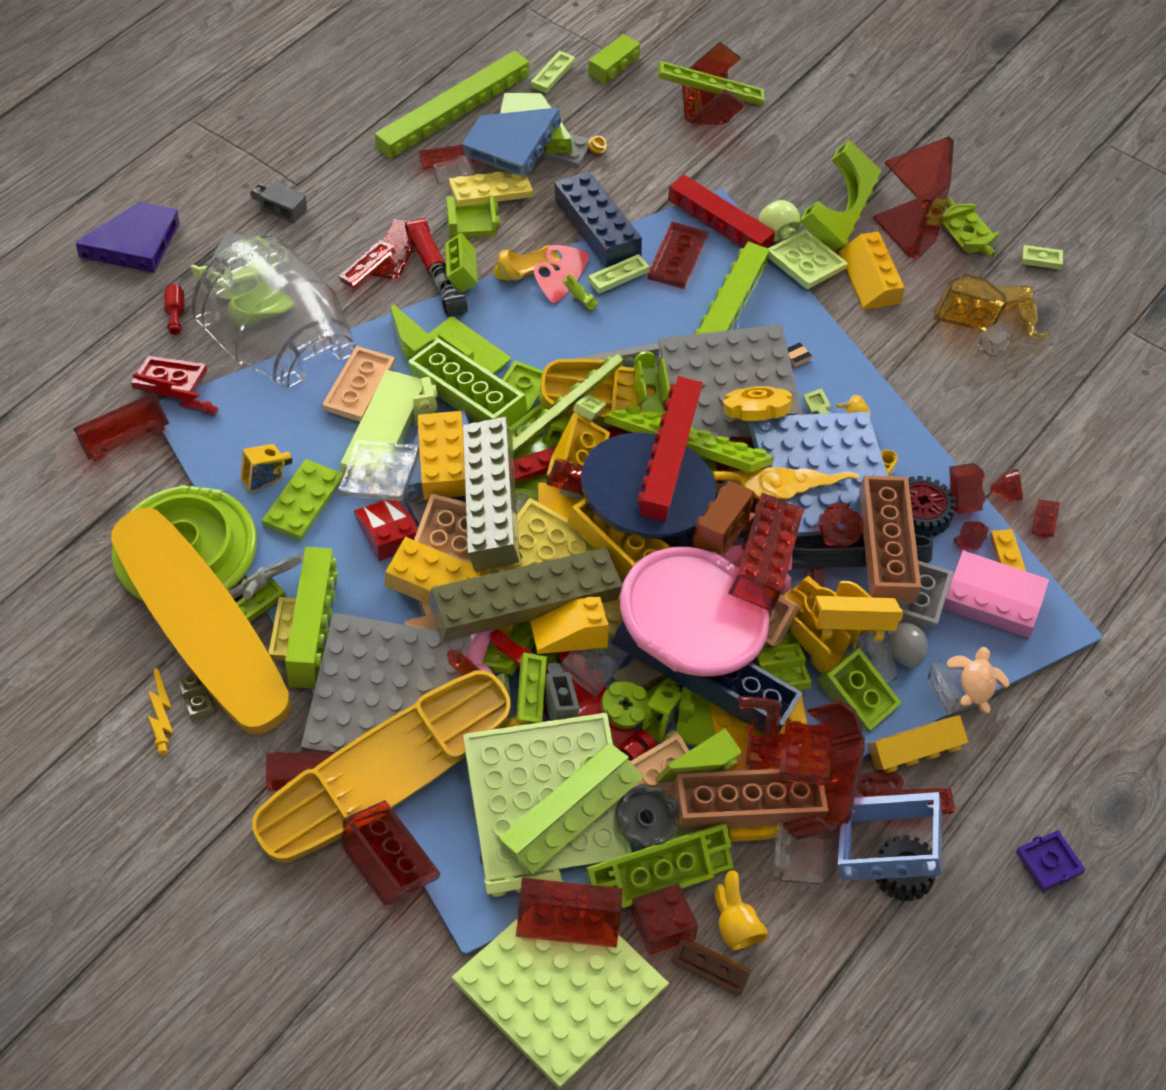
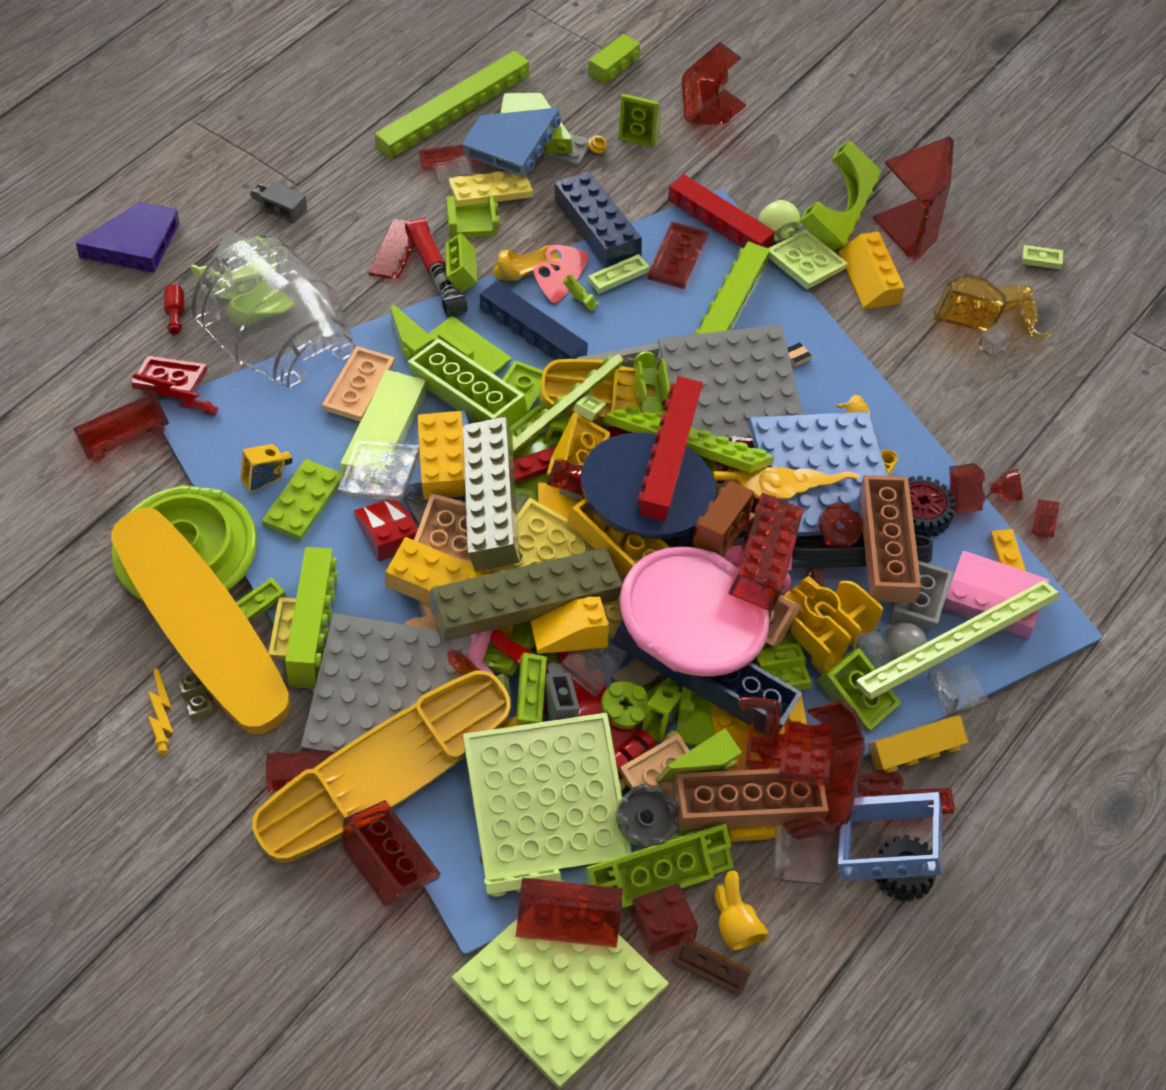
light grey bar [228,553,304,599] -> none
clear red plate [339,240,396,288] -> none
yellowish green bracket [413,377,438,427] -> none
lime slope [498,743,644,876] -> none
yellowish green plate [531,51,575,94] -> none
lime tile [658,61,765,106] -> none
yellow piece [723,386,793,421] -> none
yellowish green plate [802,388,831,414] -> none
yellow brick [811,596,903,641] -> none
lime plate [940,196,999,259] -> none
light nougat animal [946,647,1009,714] -> none
clear red piece [953,521,989,550] -> none
dark purple plate [1016,830,1086,892] -> none
none -> dark blue brick [480,281,588,360]
none -> lime slope [618,94,662,148]
none -> yellowish green plate [856,580,1059,699]

